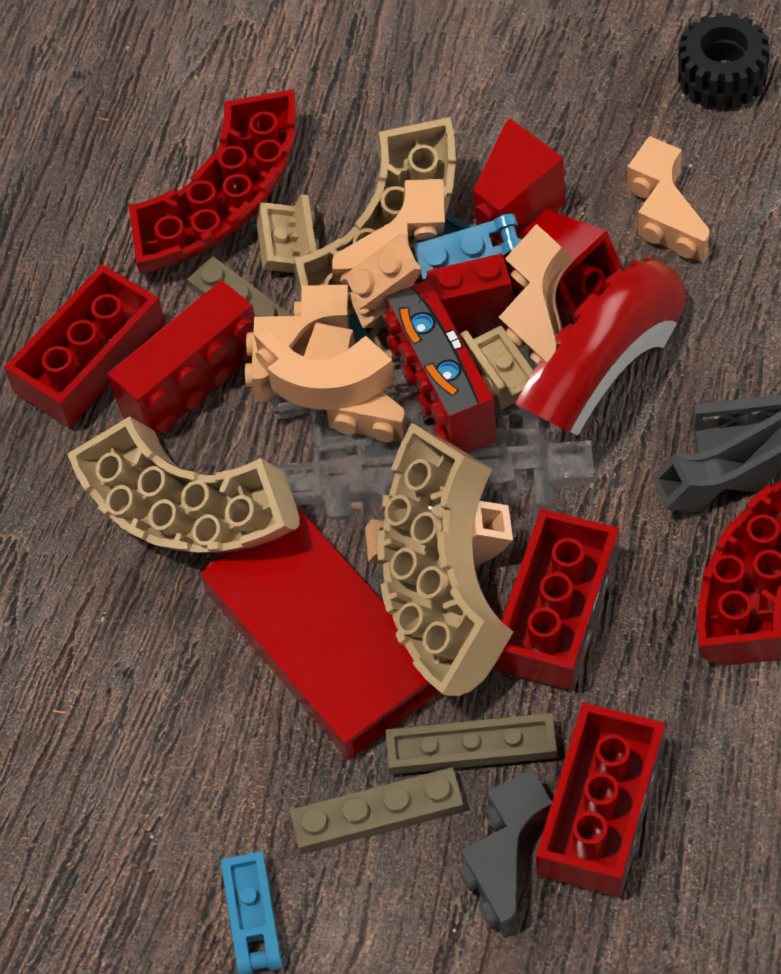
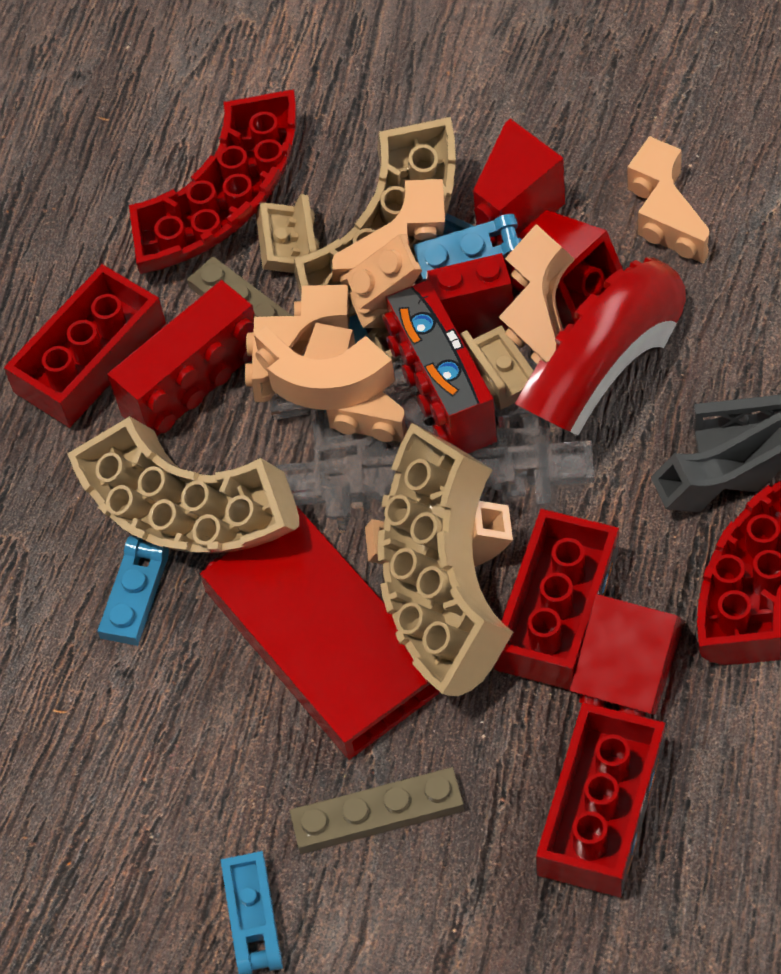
dark tan plate [386,713,557,775] -> none
dark grey arch [458,769,552,938] -> none
black tyre [678,13,770,110] -> none
none -> dark azure plate [97,536,169,646]
none -> red slope [570,594,685,717]

